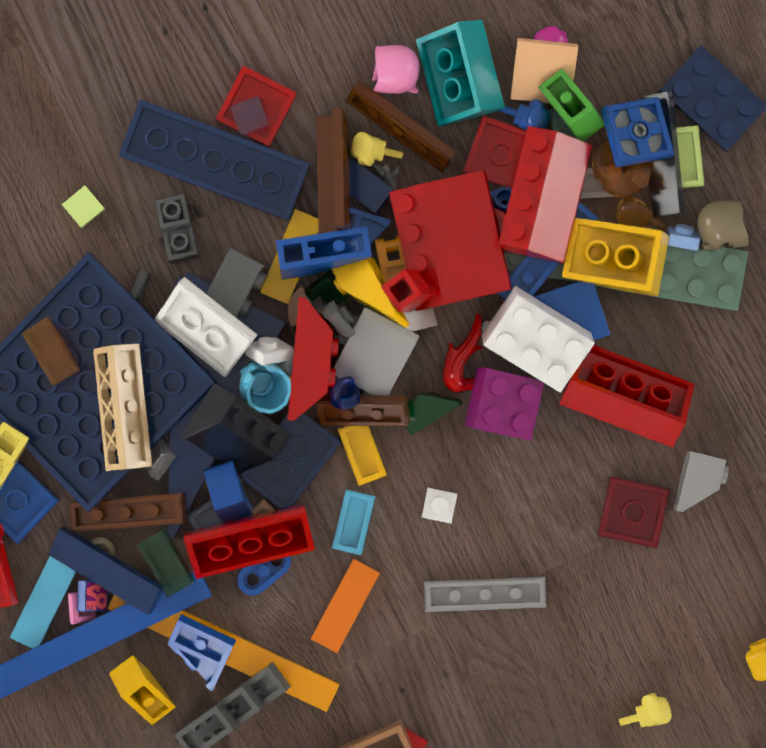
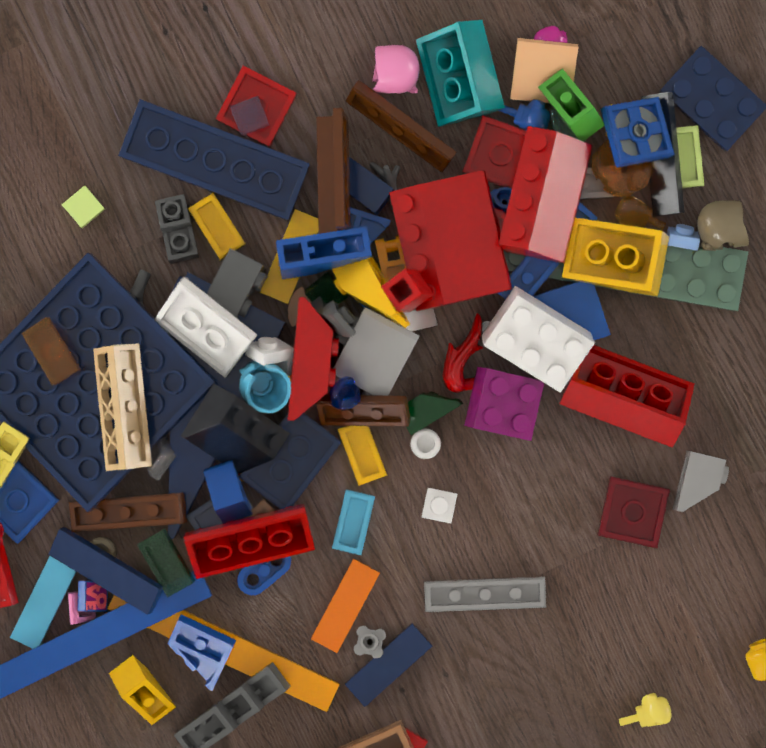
light yellow piece [351,132,403,166] -> none
none -> yellow tile [188,193,246,260]
none -> dark blue tile [345,623,432,707]
none -> light grey plate [354,626,386,658]
none -> white tile [410,429,441,459]

